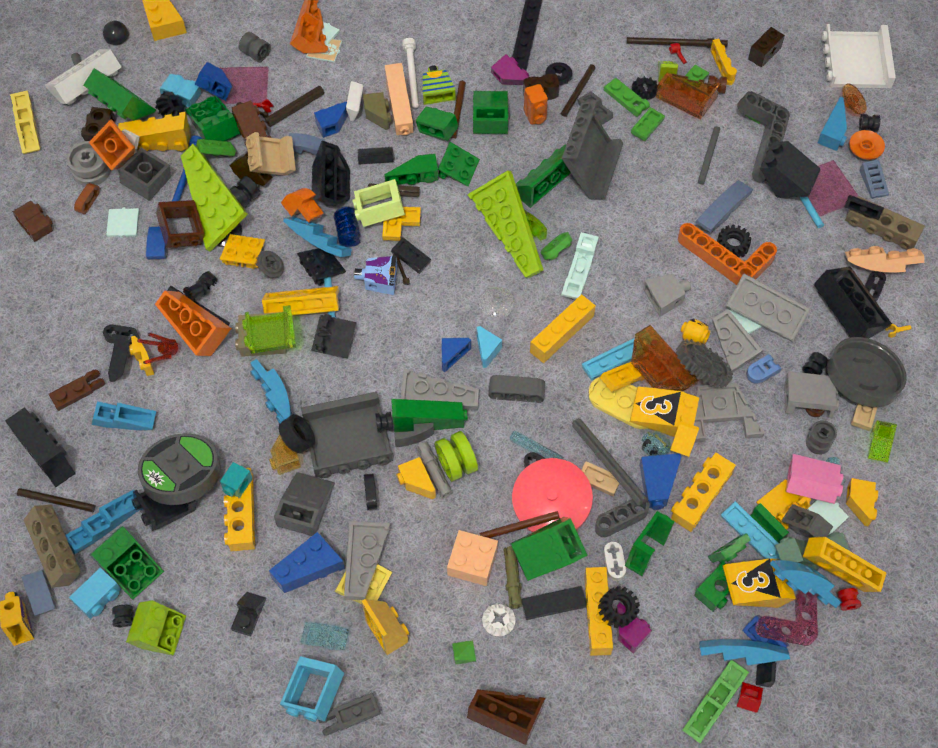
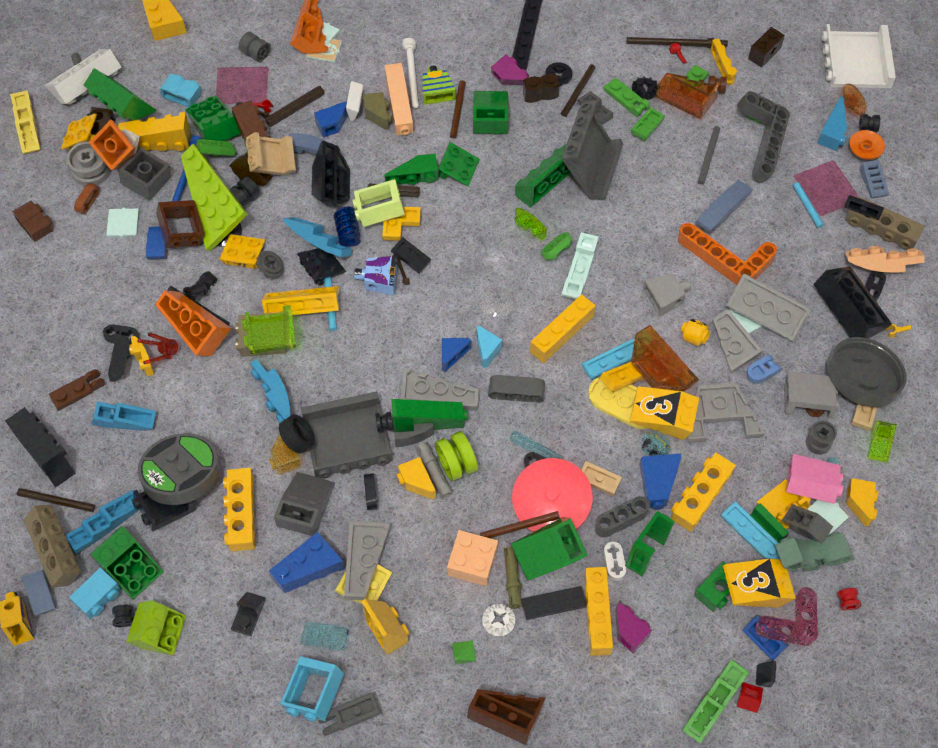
black hair [103,20,129,46] -> none
black gear [155,92,186,118] -> none
blue slope [195,62,232,101] -> none
teal brick [220,462,253,498] -> none
orange brick [281,188,324,223] -> none
black hinge [311,314,357,359] -> none
black slope [358,147,394,165] -> none
green brick [415,106,459,141] -> none
lime wing [467,170,544,278] -> none
orange brick [524,84,548,125] -> none
dark grey axle [572,418,647,506] -> none
black tyre [598,586,640,628] -> none
lime slope [658,61,678,83] -> none
yellow slope [670,421,699,457] -> none
dark grey gear [675,339,733,388] -> none
dark azure slope [700,639,790,666] -> none
green plate [708,533,751,564] -> none
black tyre [717,225,751,257] -> none
black slope [760,141,821,198] -> none
dark azure slope [770,560,841,608] -> none
black wheel [803,352,828,375] -> none
yellow brick [803,537,887,592] -> none
none -> yellow hinge [61,113,97,151]

